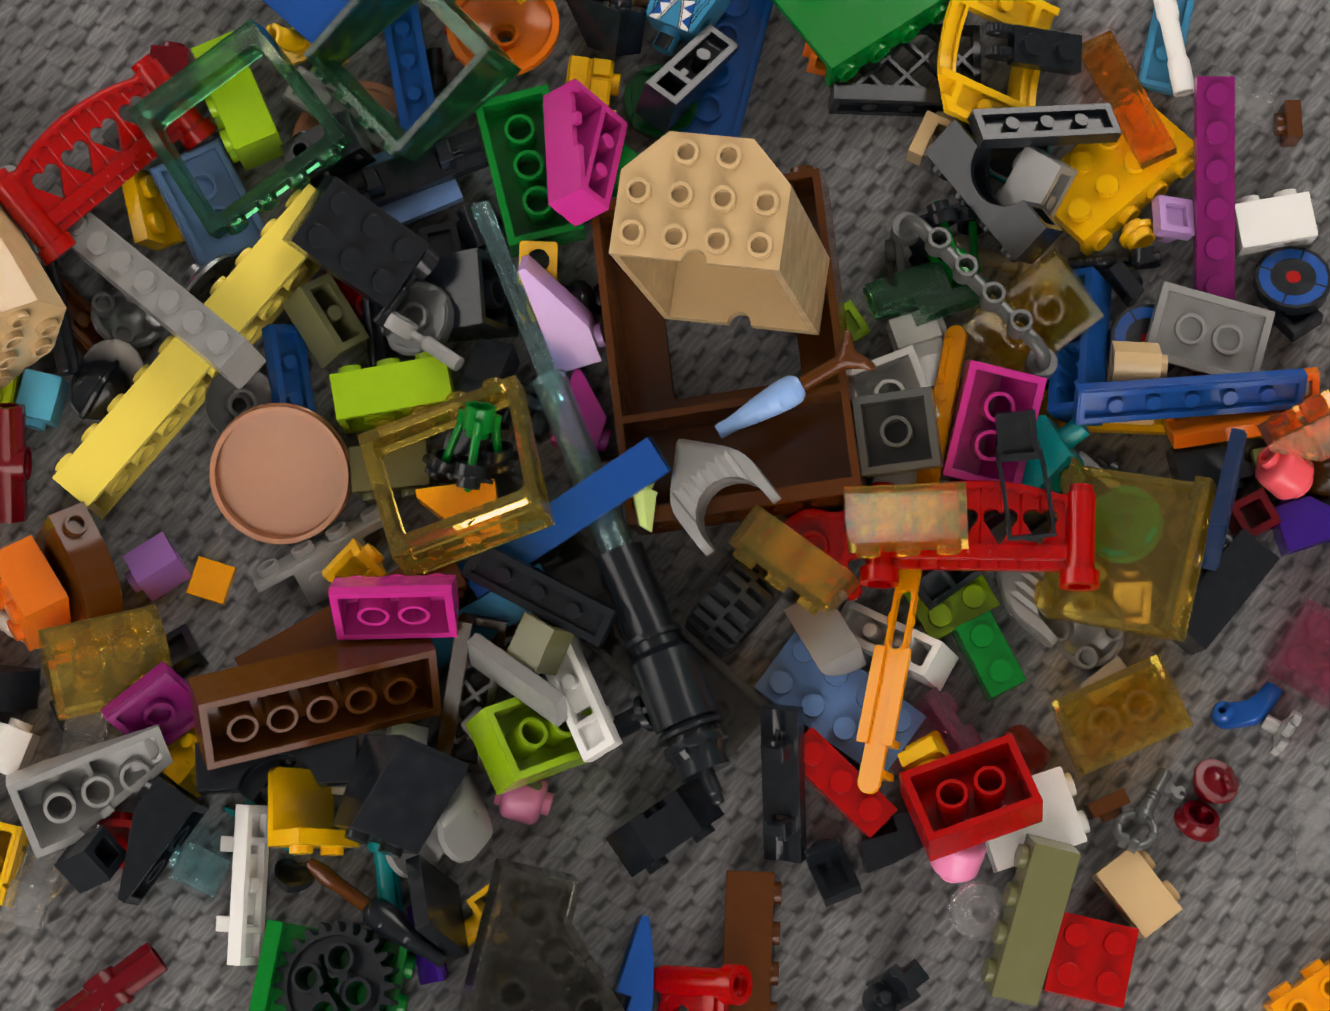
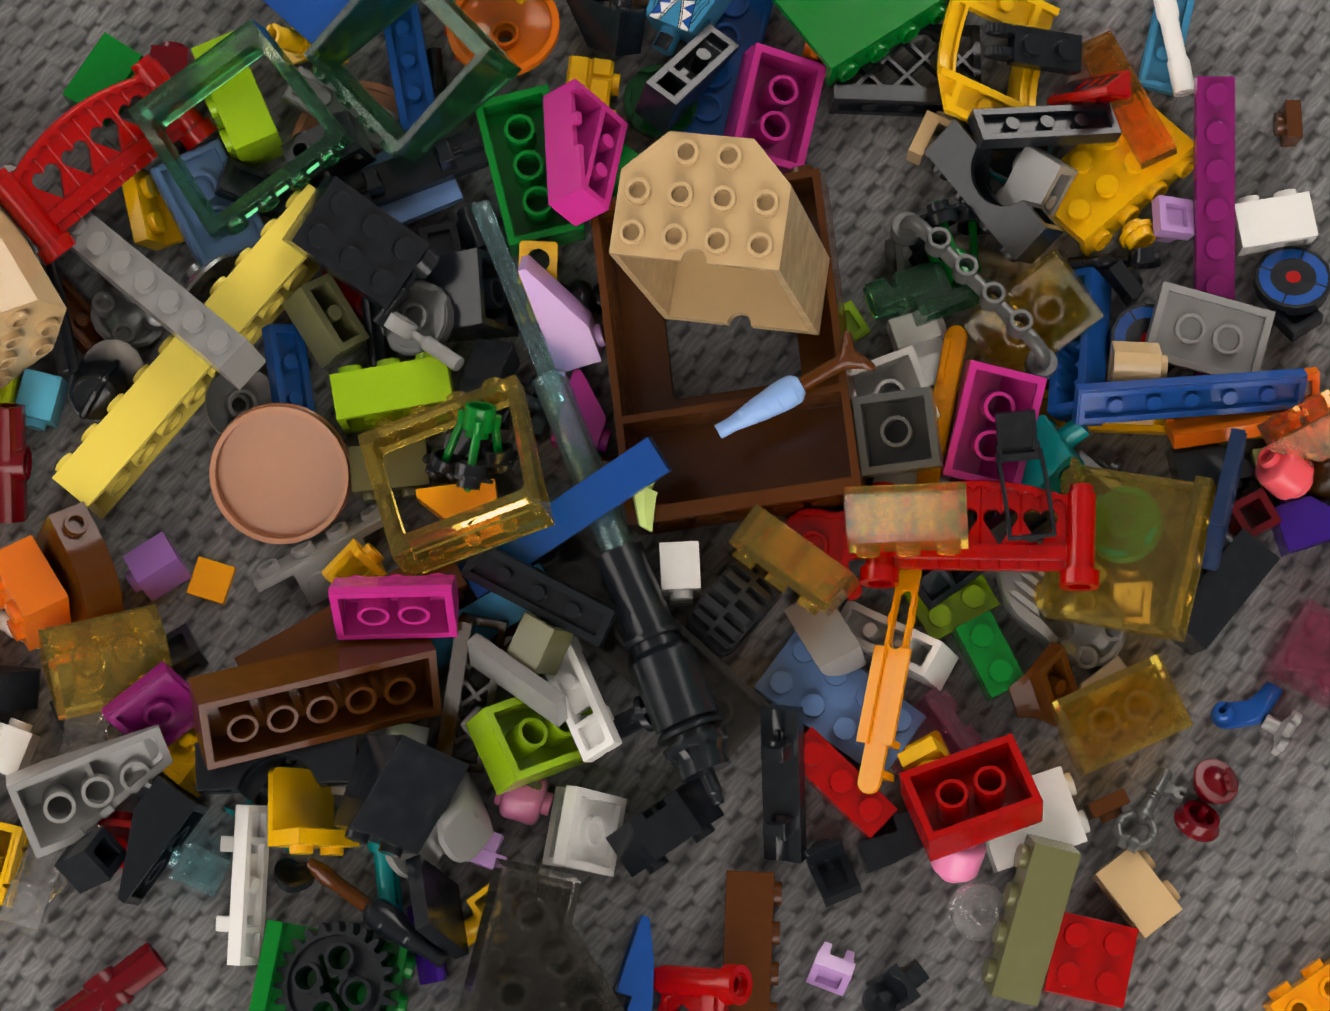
light grey animal [670,438,782,556] -> none
clear red piece [1003,724,1050,775] -> none
none -> green brick [62,32,143,127]
none -> black tile [214,157,298,219]
none -> lavender tile [467,832,509,874]
none -> white bracket [542,785,627,877]
none -> white brick [659,541,701,606]
none -> dark pink brick [723,42,827,174]
none -> lavender tile [806,941,856,996]
none -> reddish brown slope [1008,642,1082,728]
none -> red slope [1047,69,1131,105]

